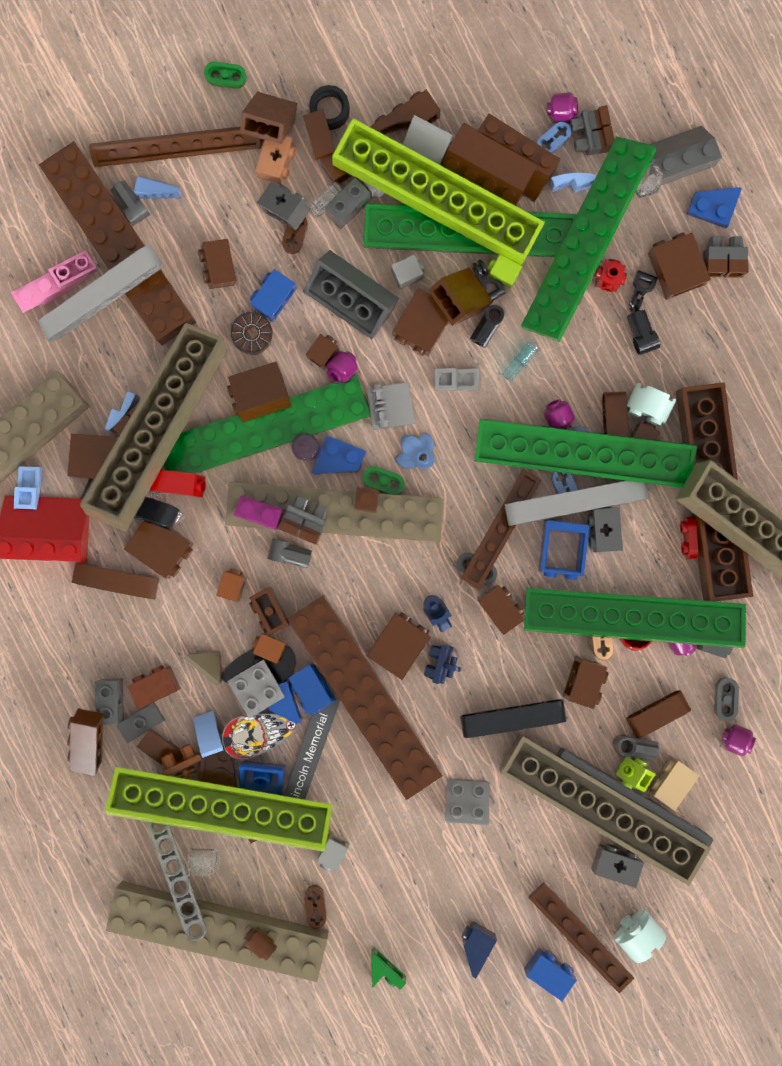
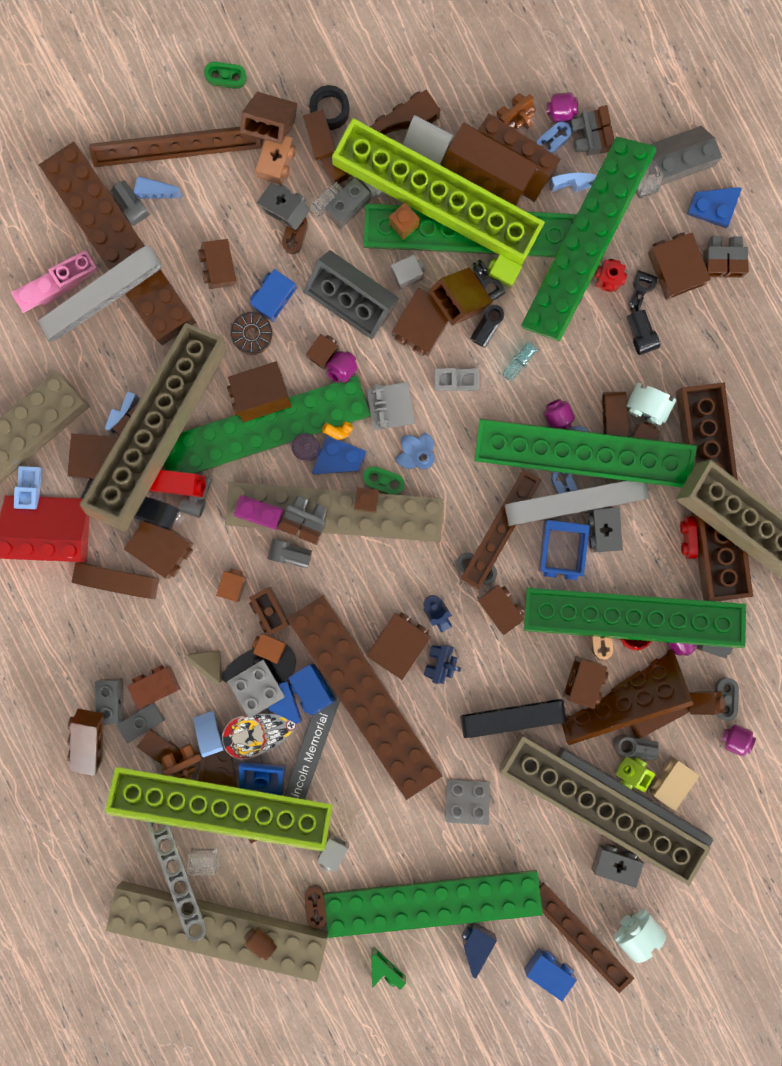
none -> dark grey piece [179,472,212,518]
none -> light orange arm [322,422,353,440]
none -> green plate [324,870,543,938]
none -> dark orange brick [389,203,420,240]
none -> dark orange hips [497,93,536,129]
none -> reddish brown wing [561,649,694,745]
none -> reddish brown brick [689,691,725,715]

